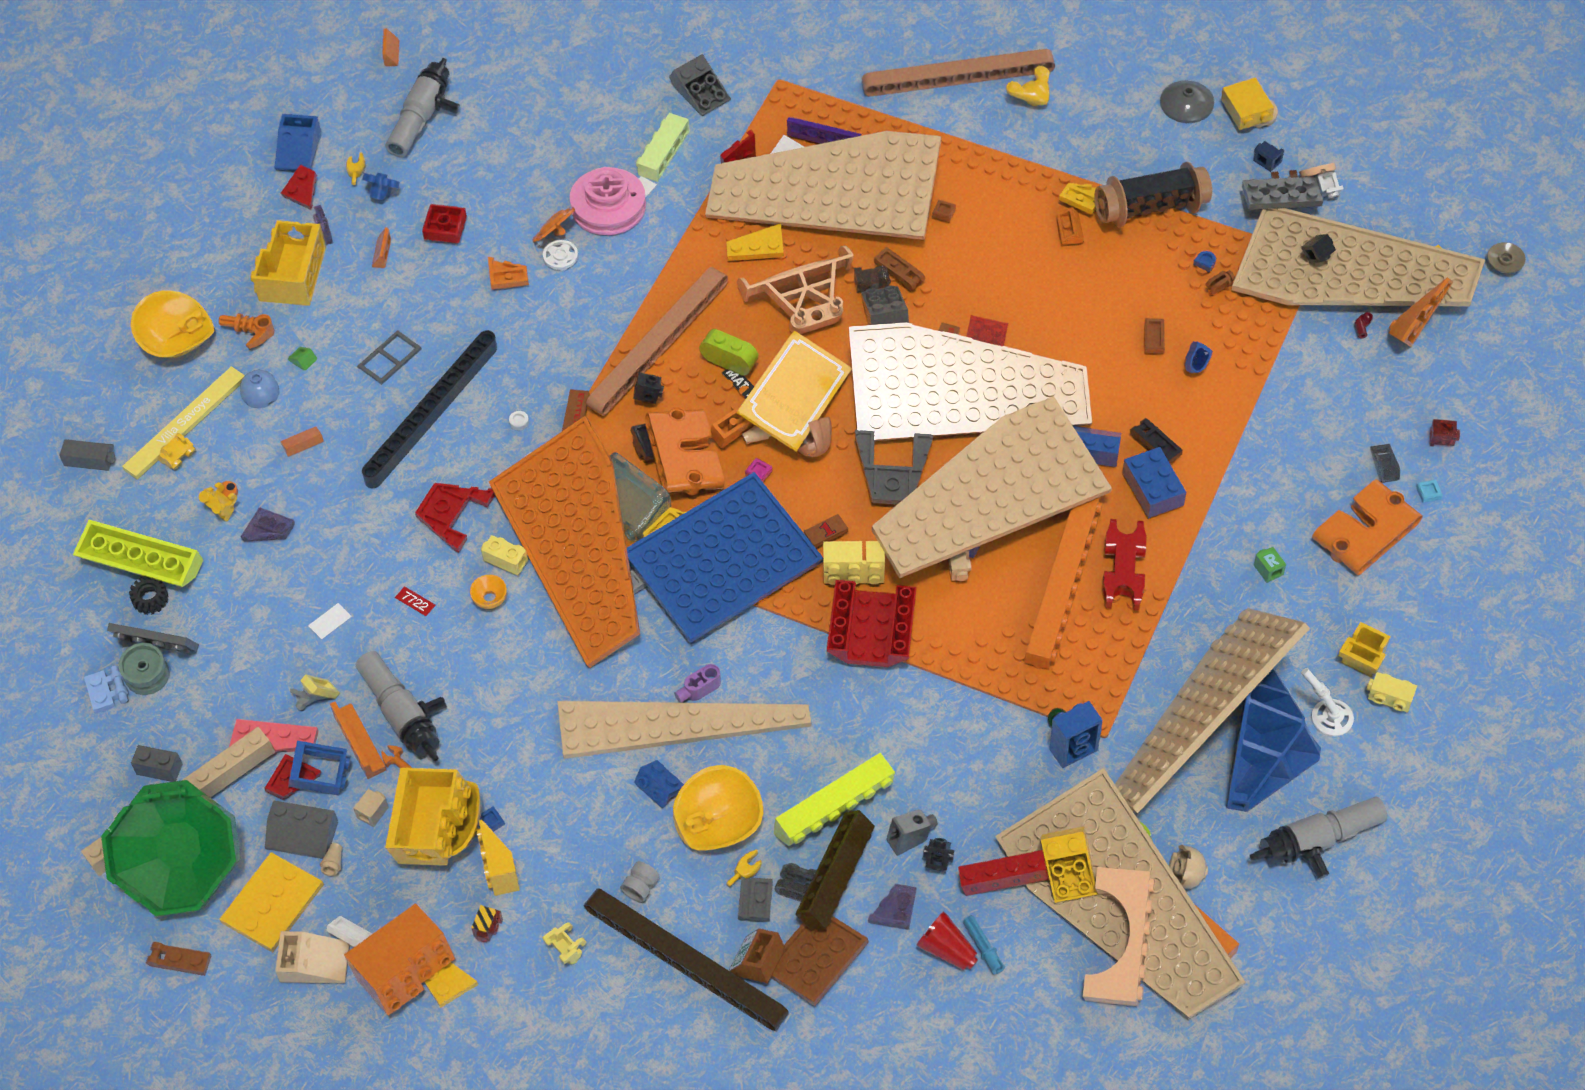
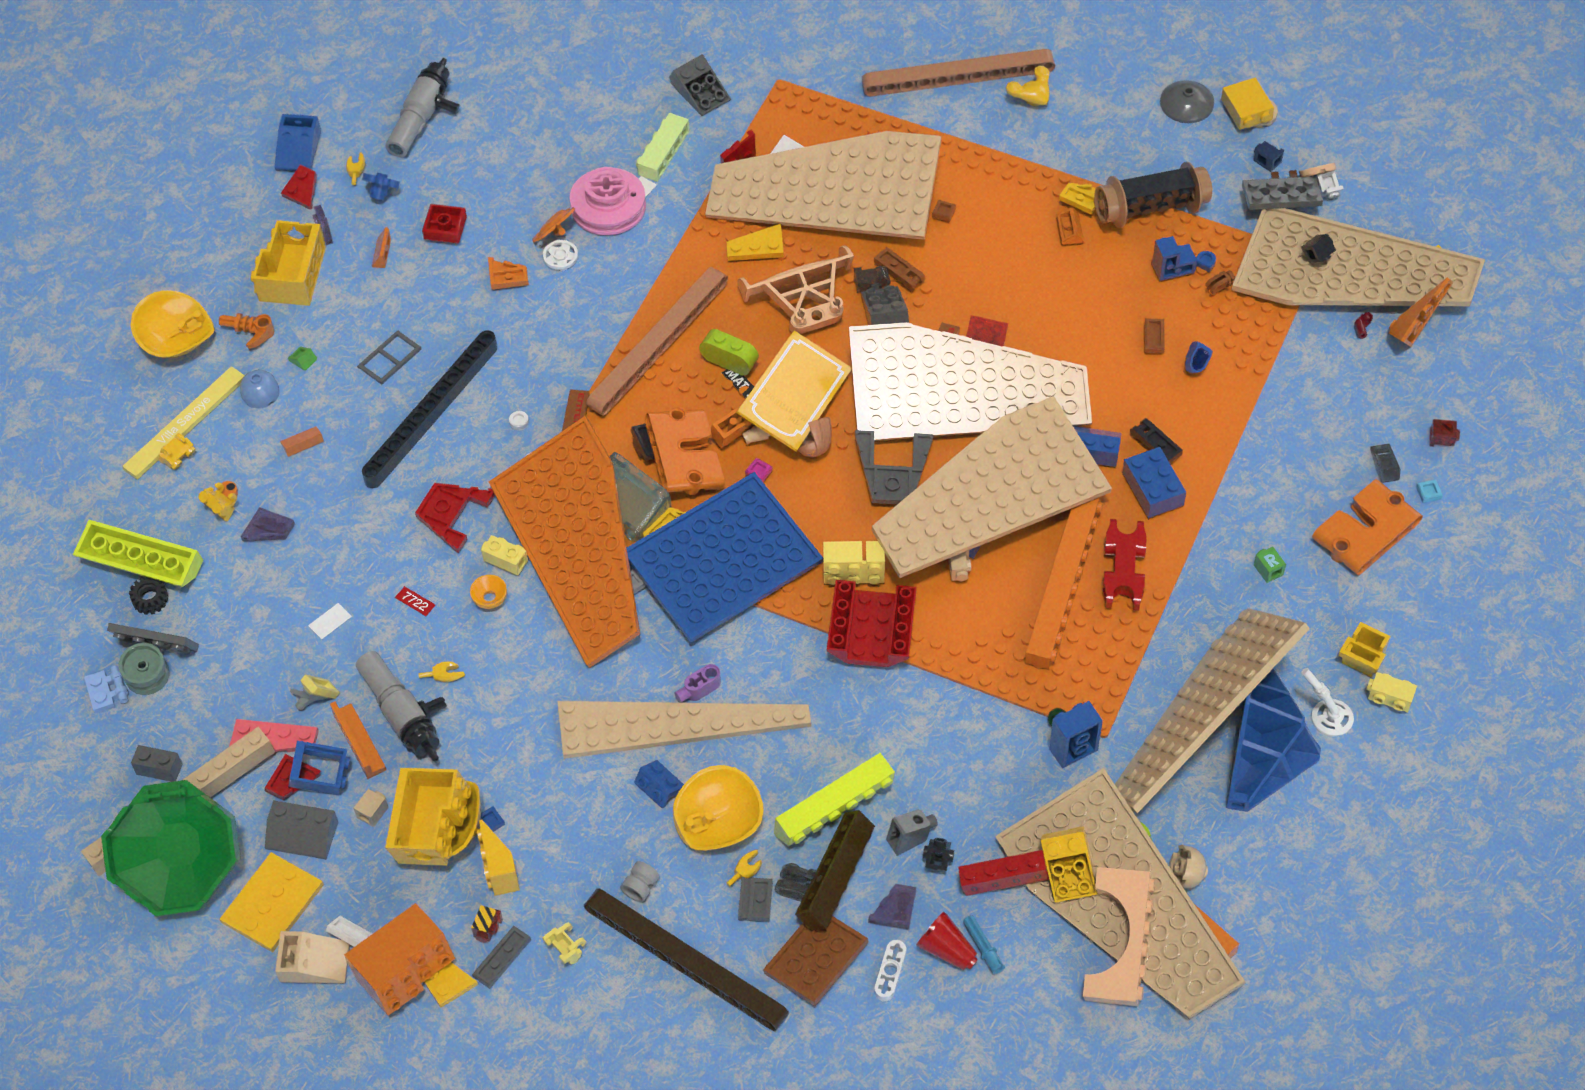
dark grey brick [59,439,115,471] -> none
dark orange plate [146,942,212,976] -> none
tan cone [320,843,343,876] -> none
orange bar [381,745,412,768] -> none
orange slope [382,28,399,67] -> none
black brick [633,372,664,404] -> none
dark orange slope [729,928,785,983] -> none
dark purple fence [787,117,862,144] -> none
dark orange tile [804,514,848,548] -> none
light grey piece [1249,796,1387,879] -> none
dark tan dish [1487,242,1526,273] -> none
none -> yellow hand [418,661,465,682]
none -> dark grey tile [472,926,531,989]
none -> white beam [875,940,906,1002]
none -> blue brick [1152,236,1197,281]

